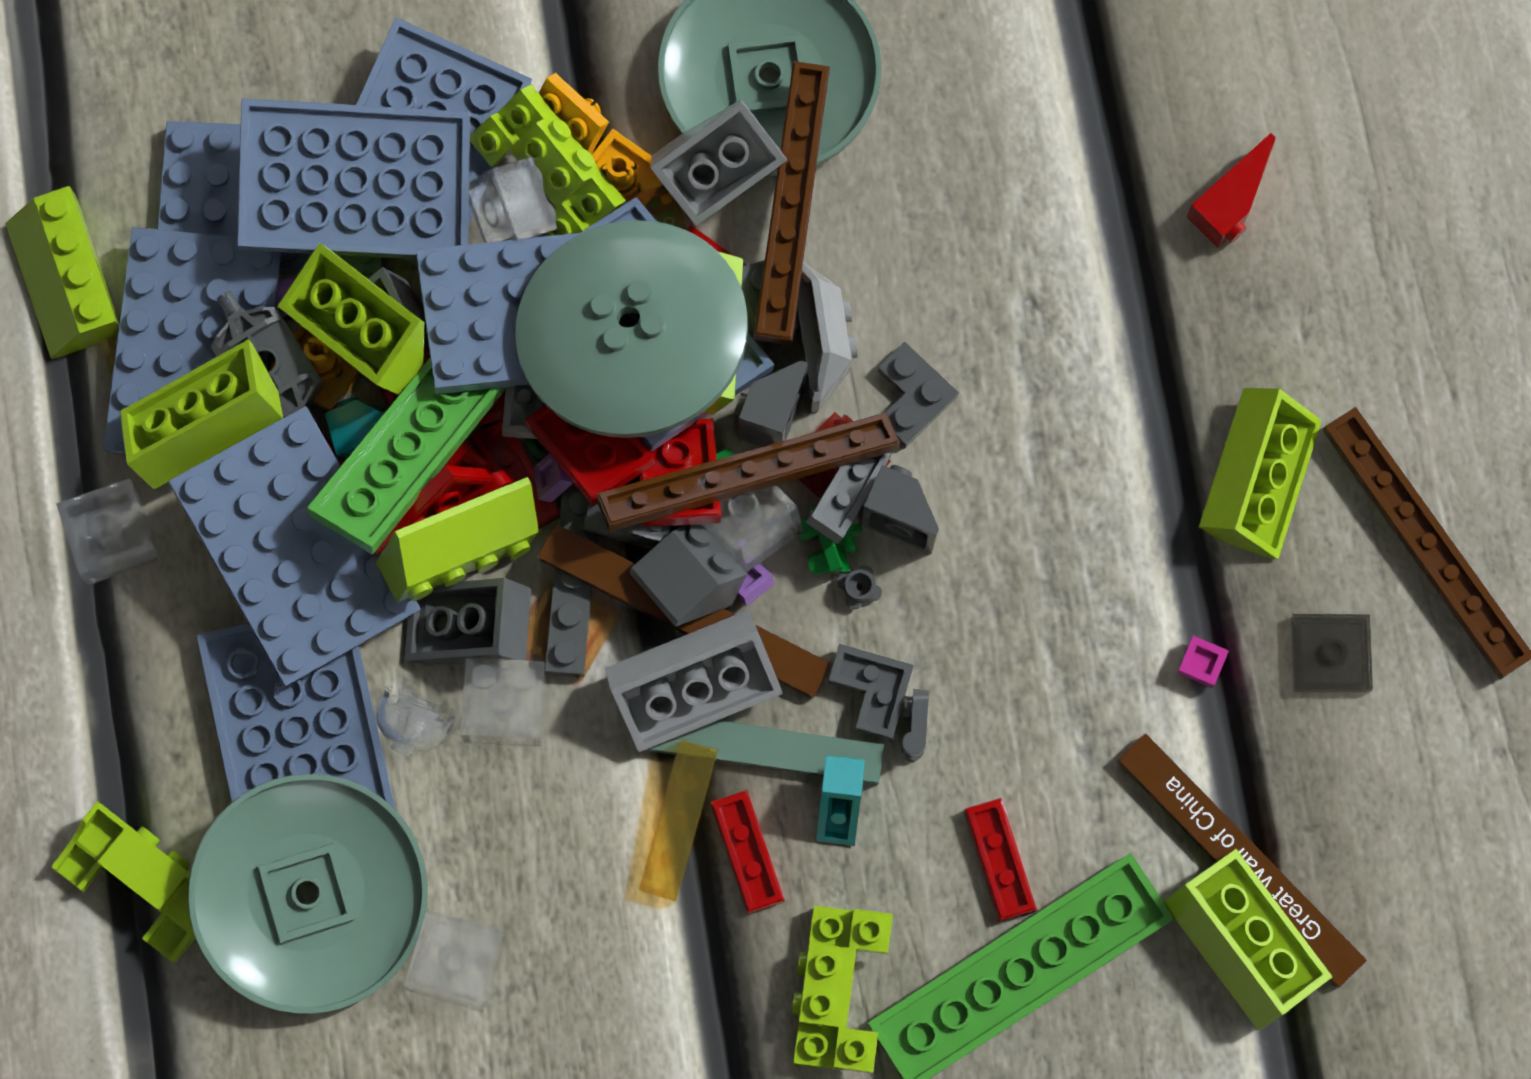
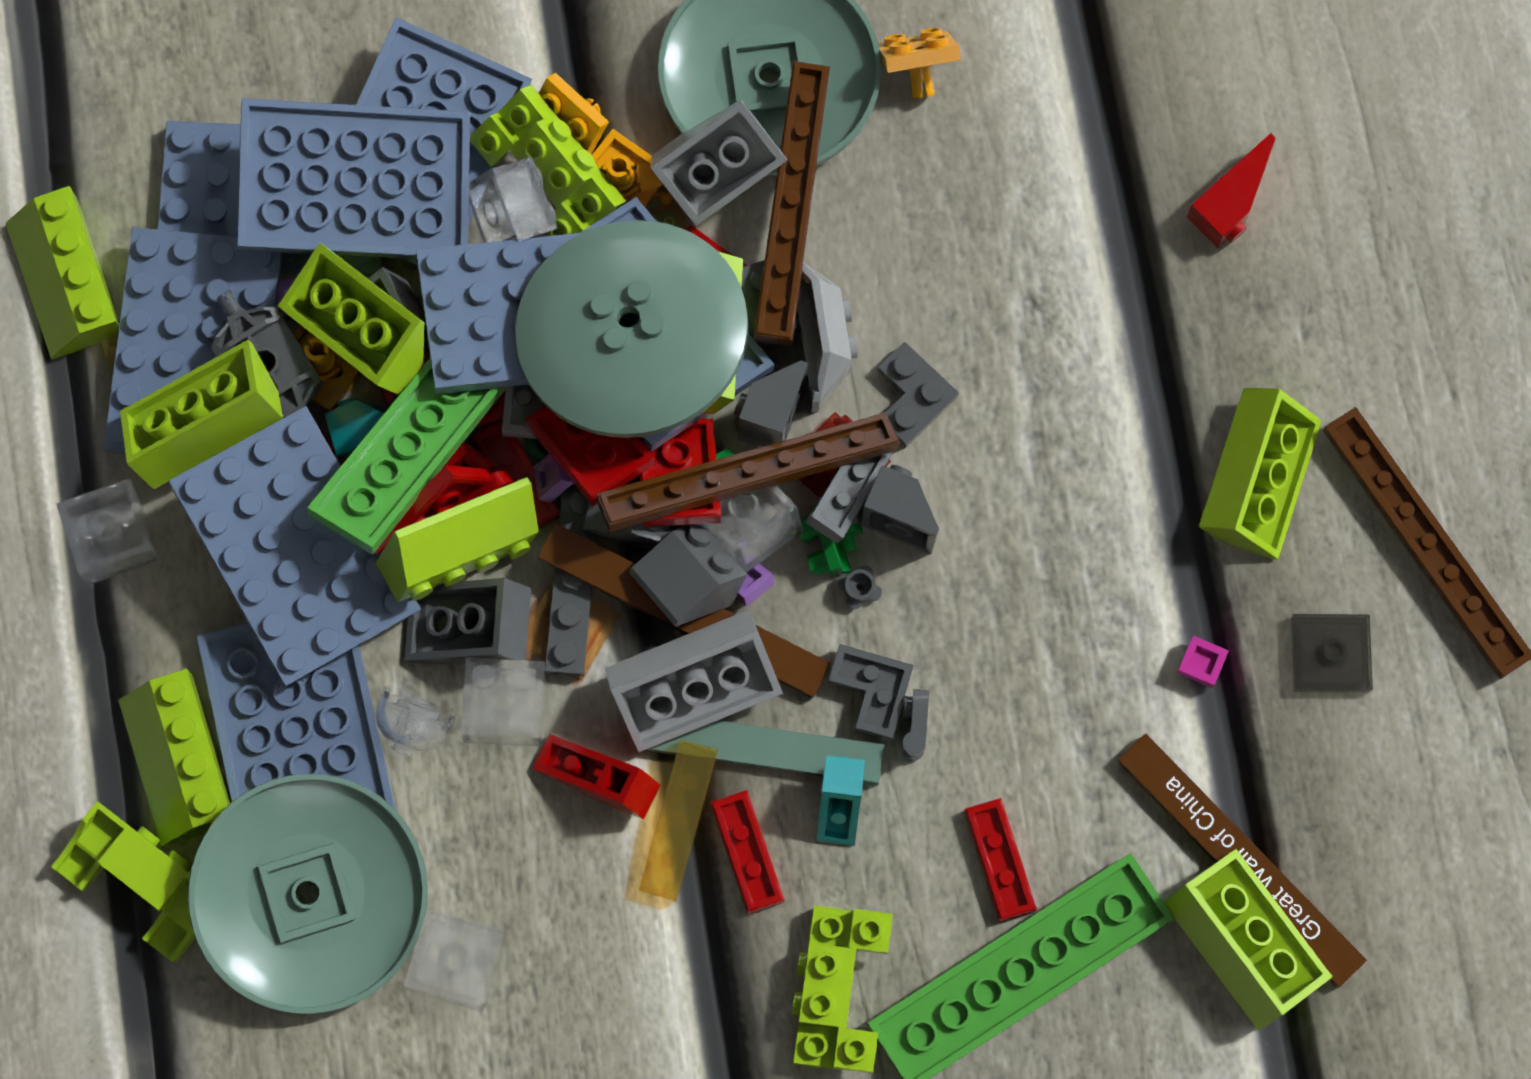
none -> lime slope [118,668,231,847]
none -> red slope [532,734,661,820]
none -> light orange plate [878,27,961,98]

